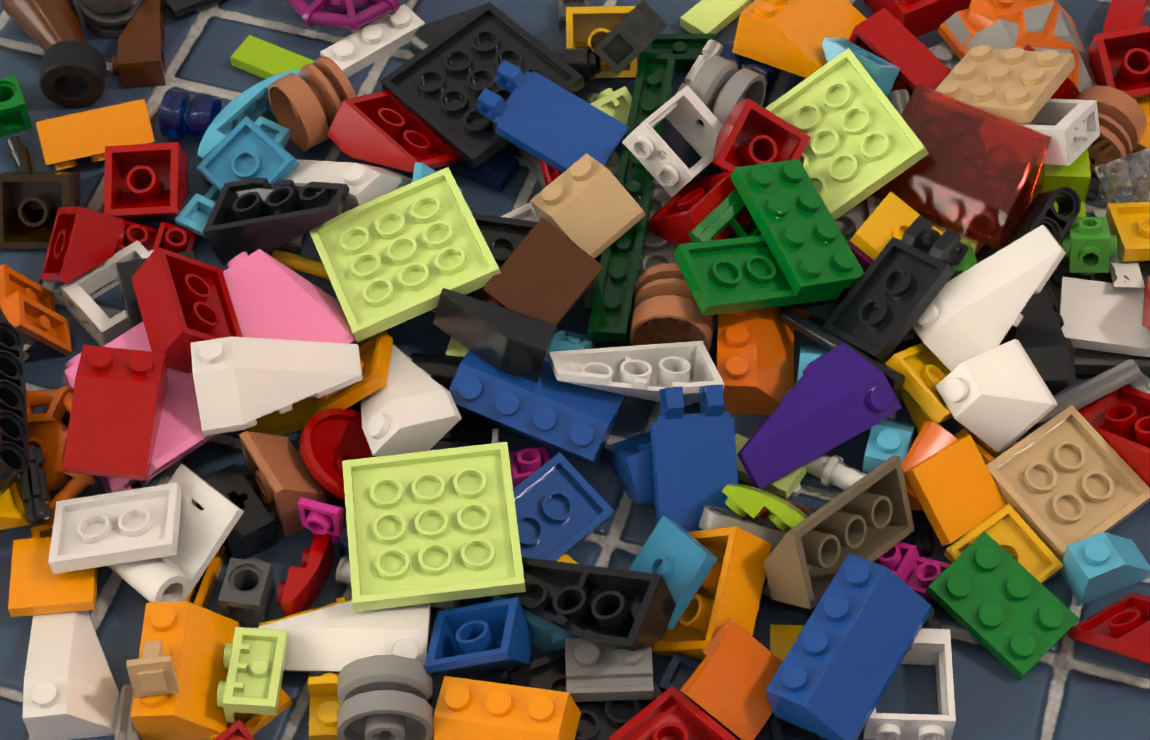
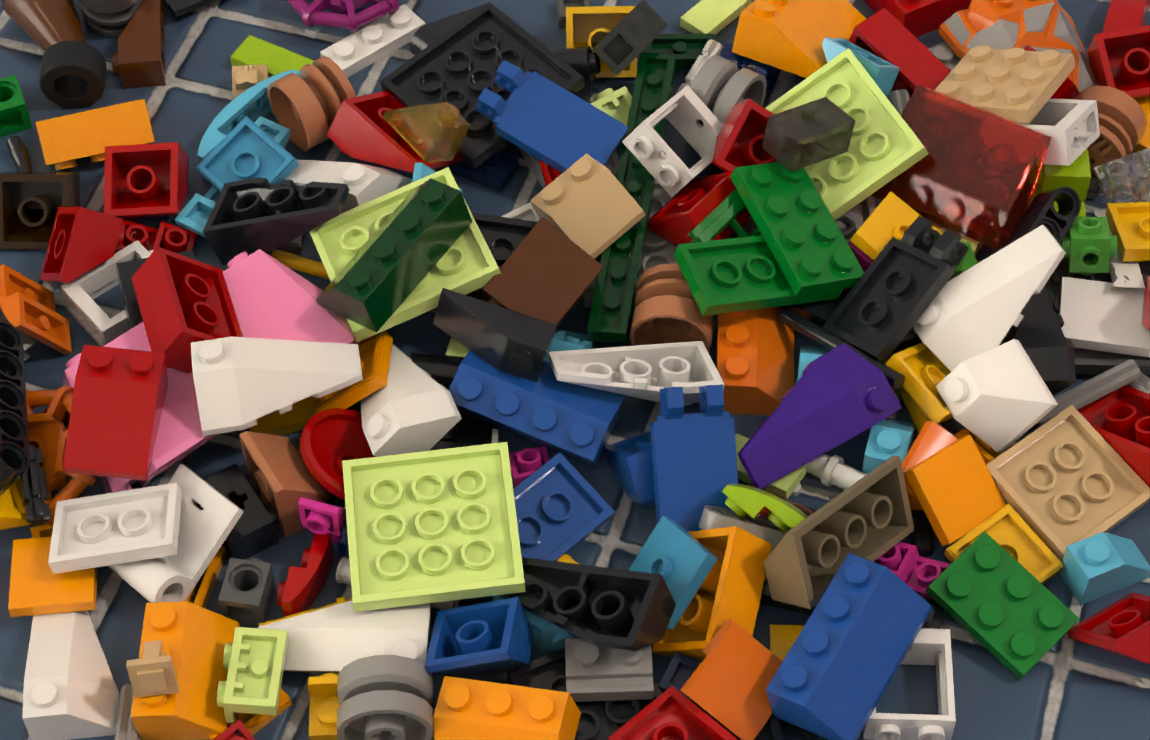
clear blue wheel [159,90,222,141] -> none
none -> tan brick [232,65,268,99]
none -> dark green slope [316,178,472,333]
none -> clear yellow slope [383,102,470,163]
none -> clear smoke brick [762,97,855,172]

